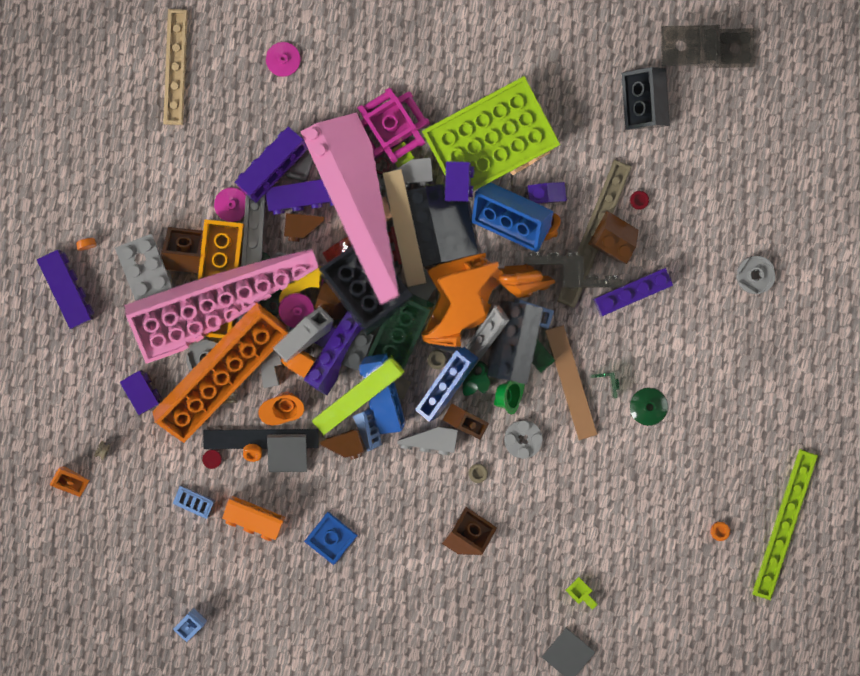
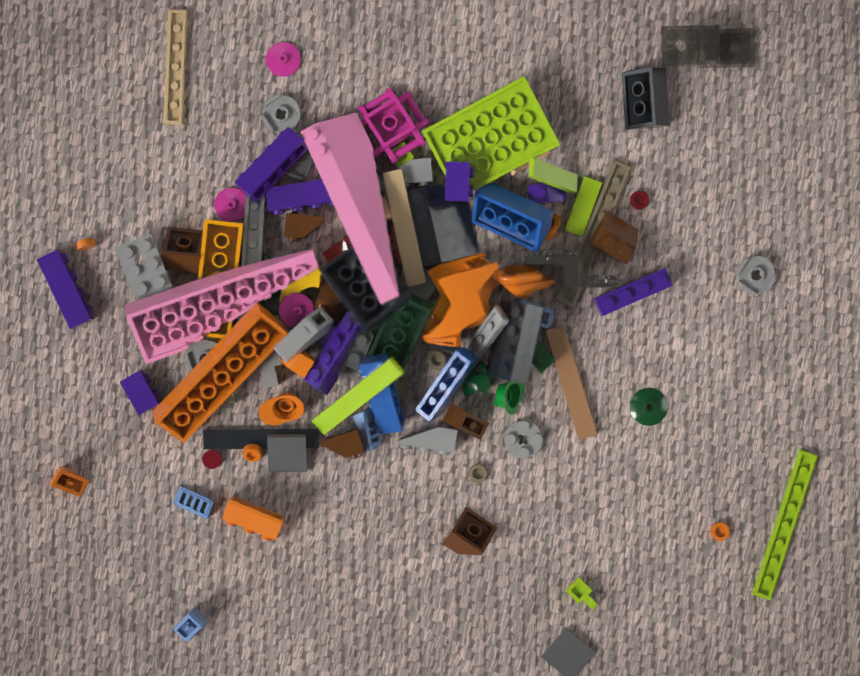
dark tan bush [94,441,111,460] -> none
blue tile [304,511,358,565] -> none
clear green bracket [590,372,620,399] -> none
none -> light grey plate [262,95,301,134]
none -> lime tile [529,157,577,194]
none -> lime tile [564,176,602,237]

